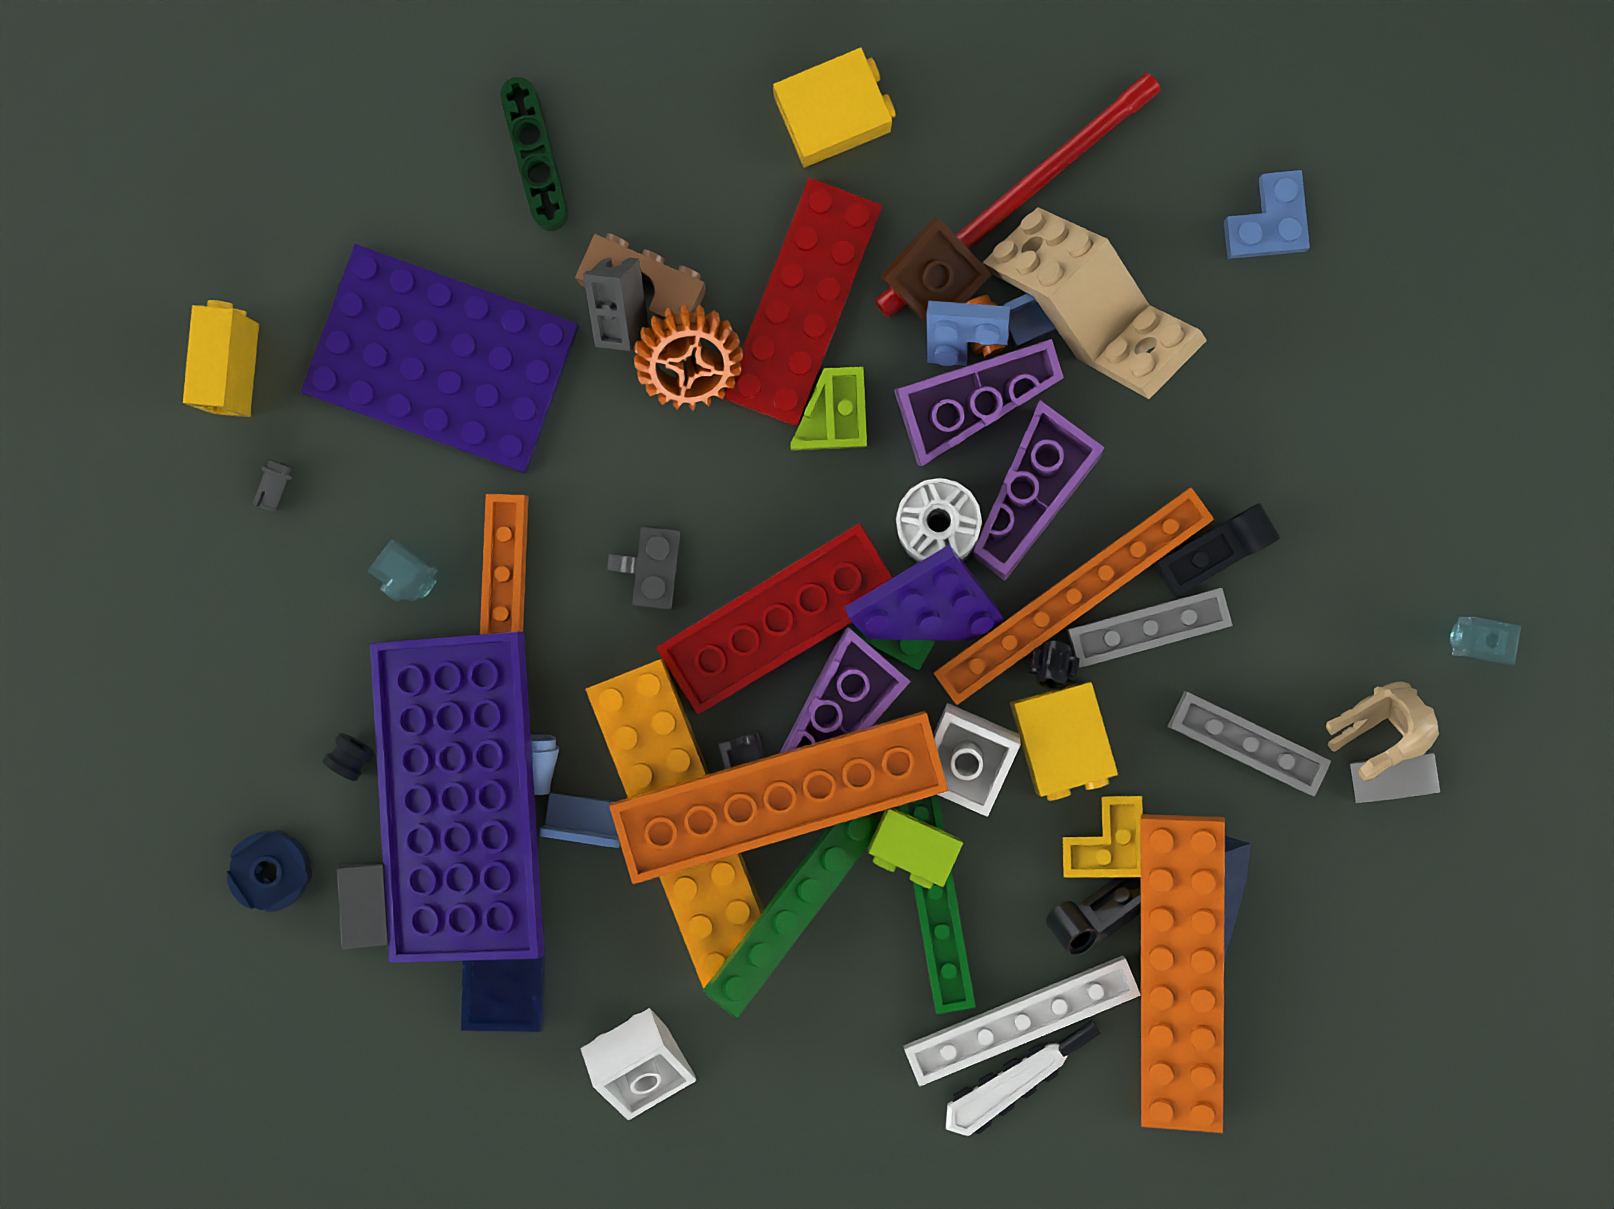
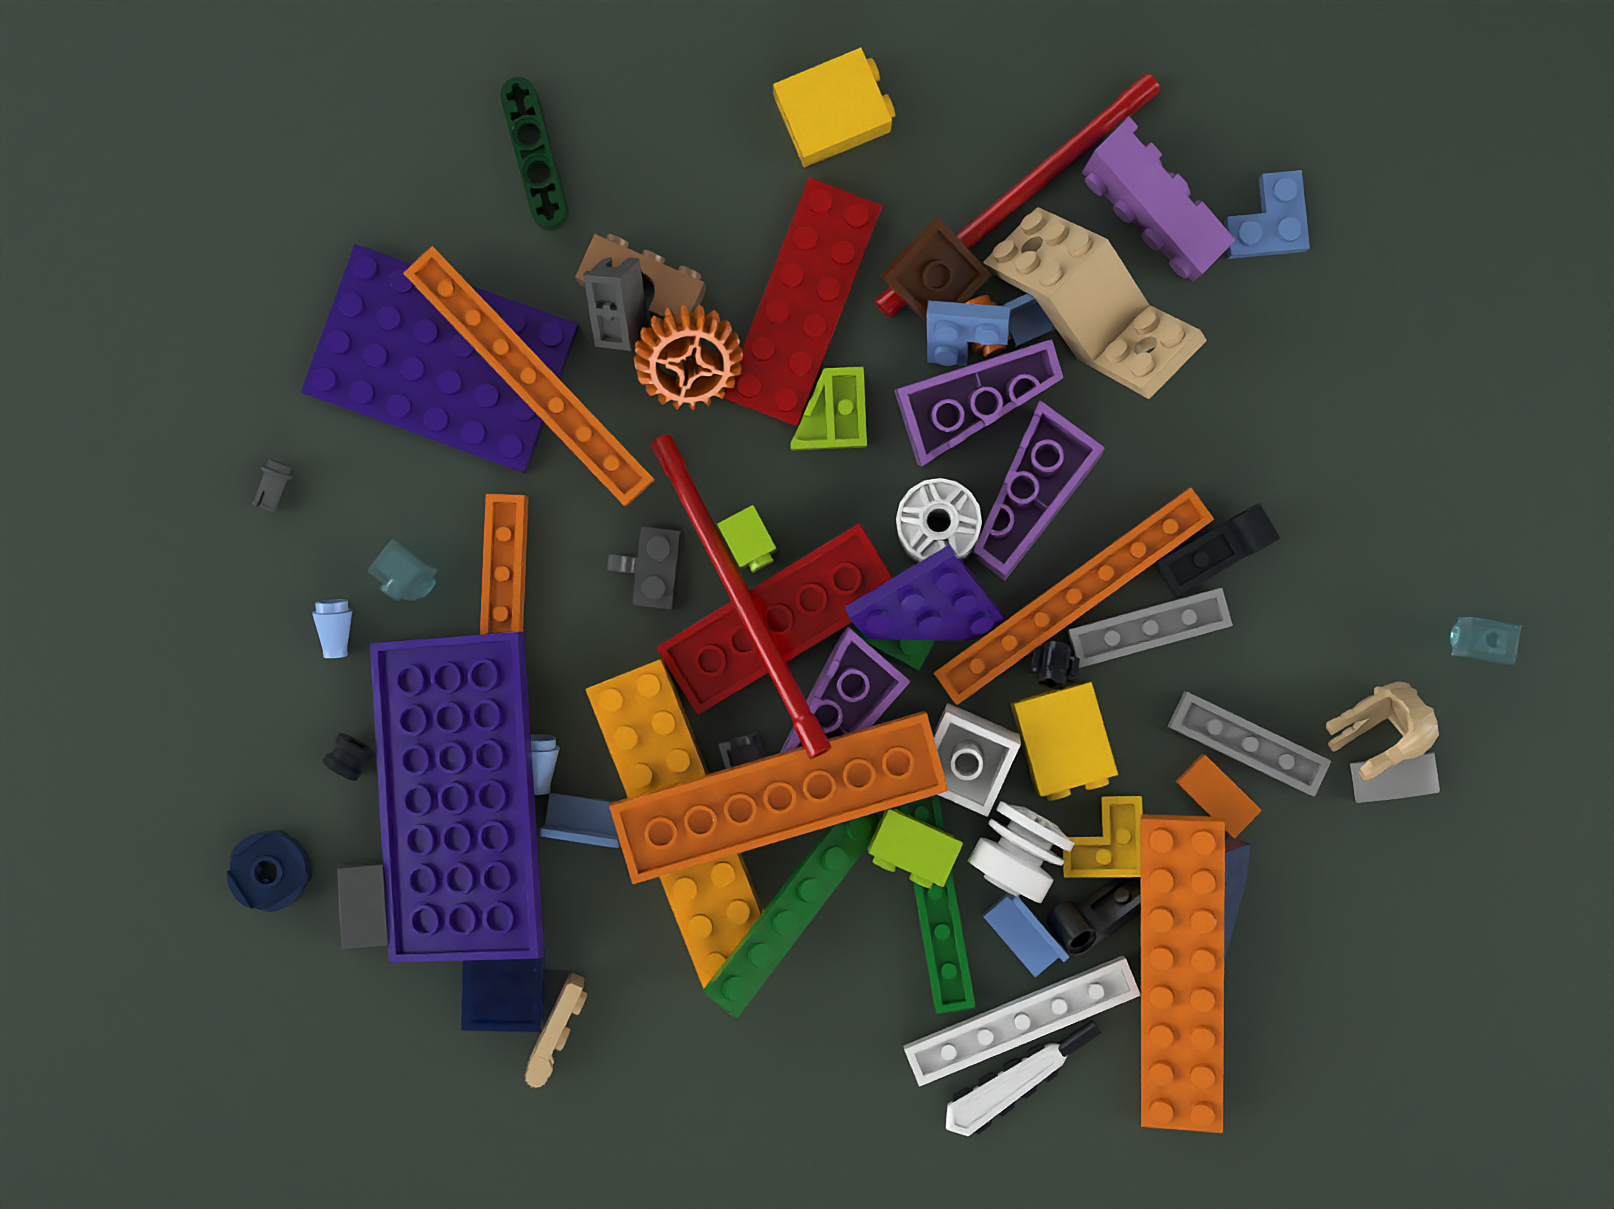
yellow brick [183,300,259,417] -> none
white slope [580,1008,697,1120] -> none
none -> light blue cone [312,599,353,658]
none -> orange plate [403,246,655,507]
none -> tan hinge [524,972,588,1088]
none -> red piece [650,434,832,759]
none -> lime brick [717,505,778,573]
none -> white wheel [968,801,1075,903]
none -> medium blue panel [982,892,1069,977]
none -> medium lavender wedge [1082,116,1235,282]
none -> orange tile [1175,754,1262,838]

